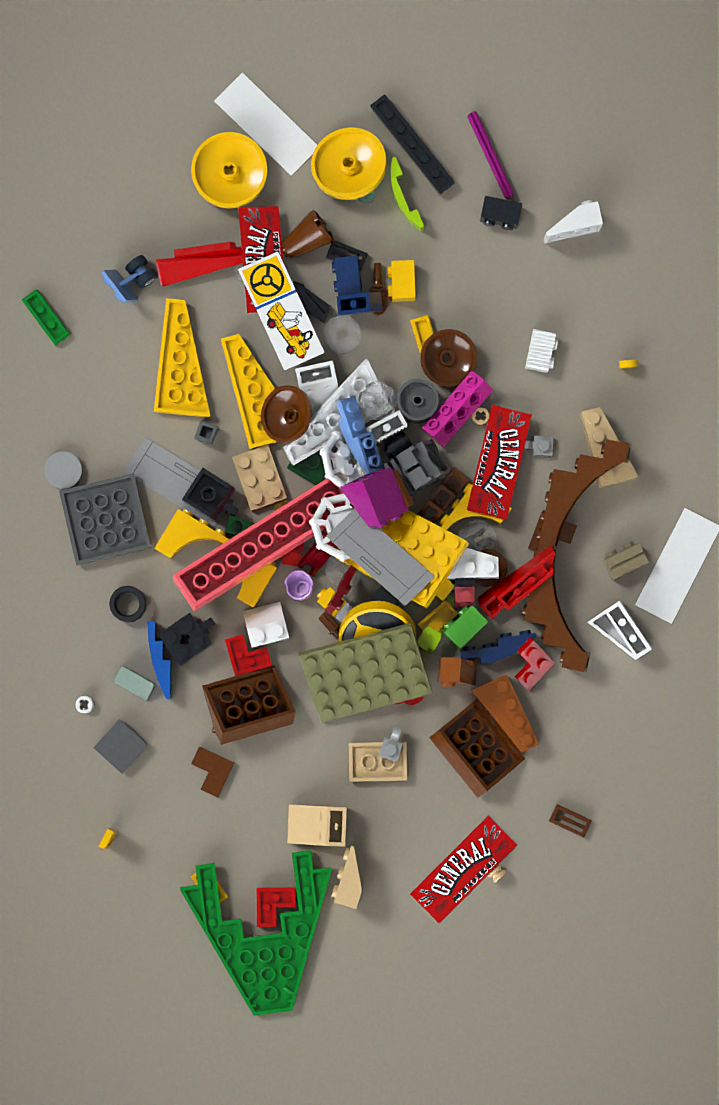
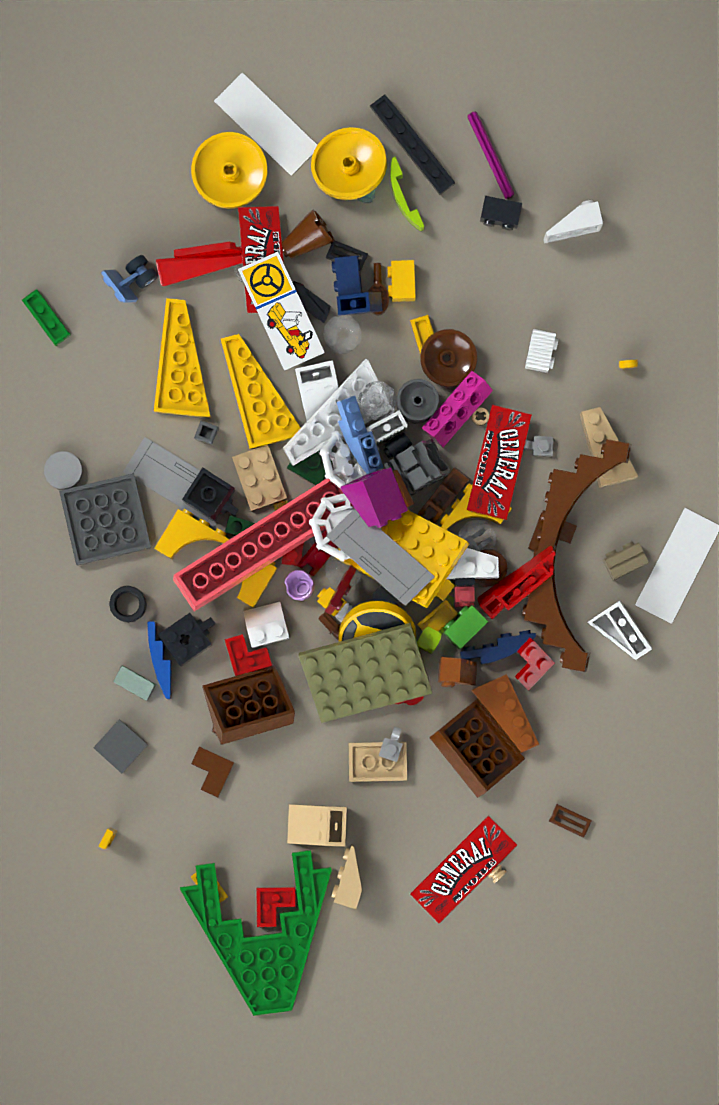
white bush [75,696,94,713] -> none
reddish brown dish [261,385,312,443] -> none

